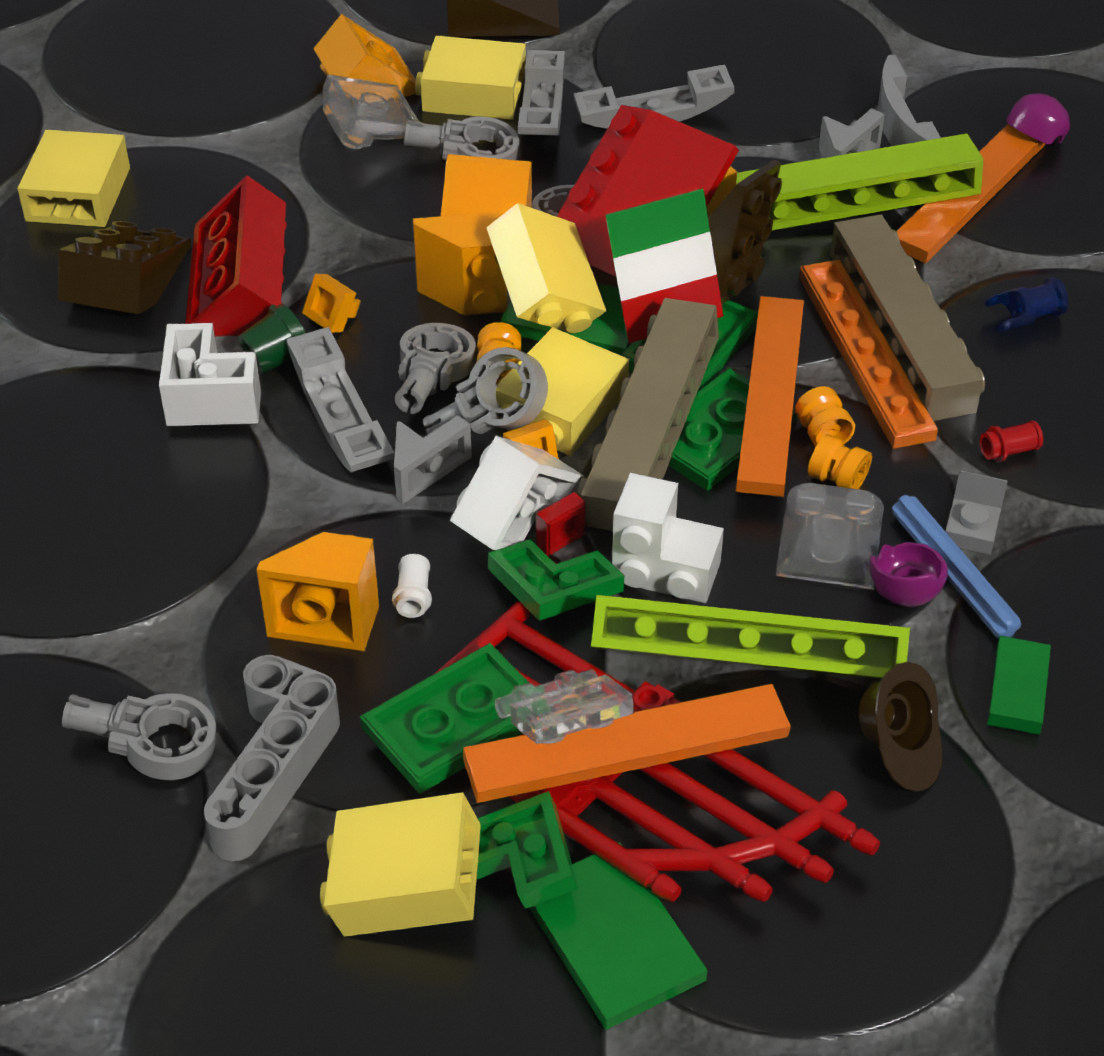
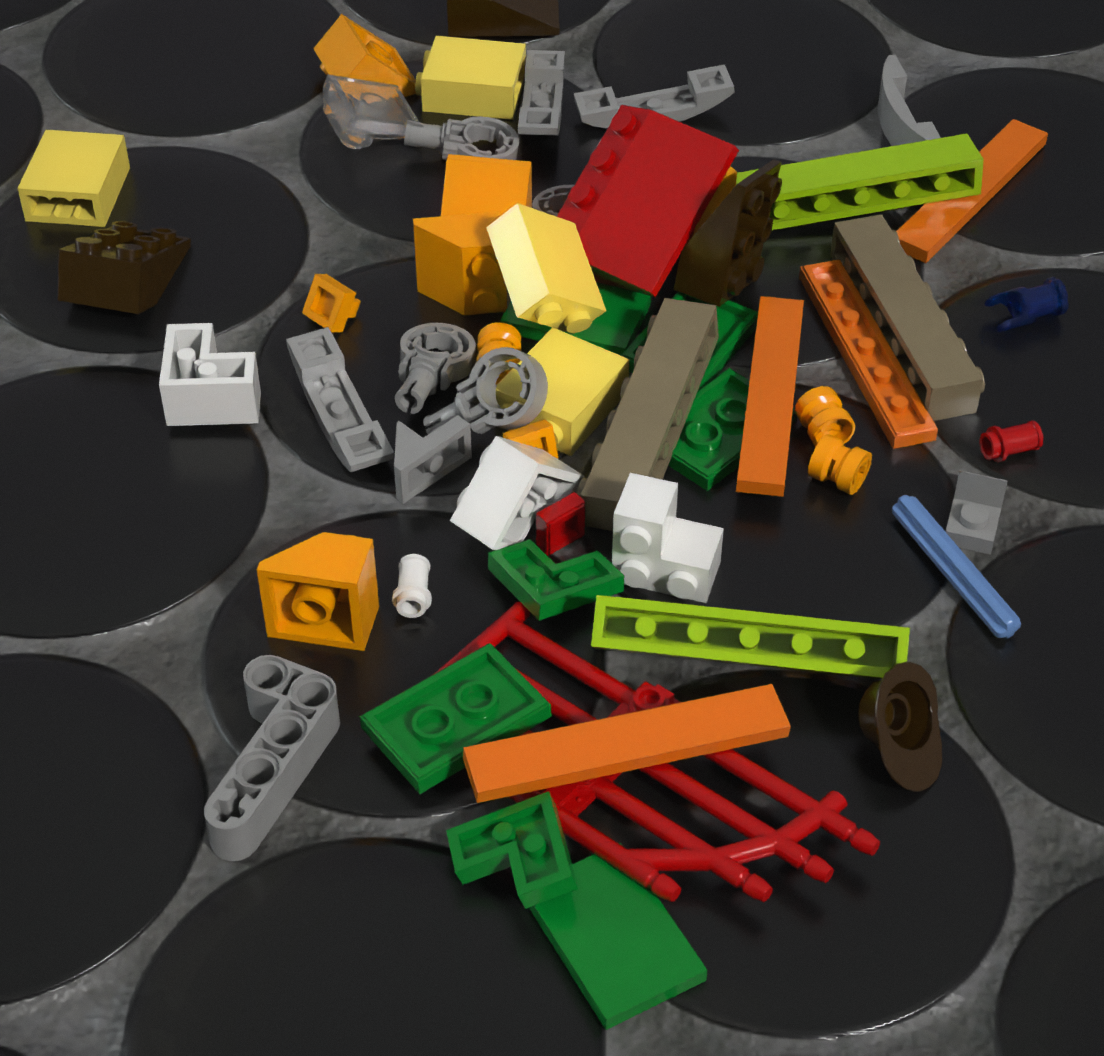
light grey pin [62,693,216,780] -> none
red slope [185,175,287,337] -> none
dark green piece [238,304,306,374] -> none
light yellow brick [320,792,481,937] -> none
clear plate [495,669,634,744] -> none
sticker [606,188,724,344] -> none
clear slope [776,483,884,589] -> none
light grey slope [819,108,885,158] -> none
magenta hair [870,542,948,608] -> none
green tile [987,636,1051,735] -> none
magenta hair [1006,93,1070,144] -> none

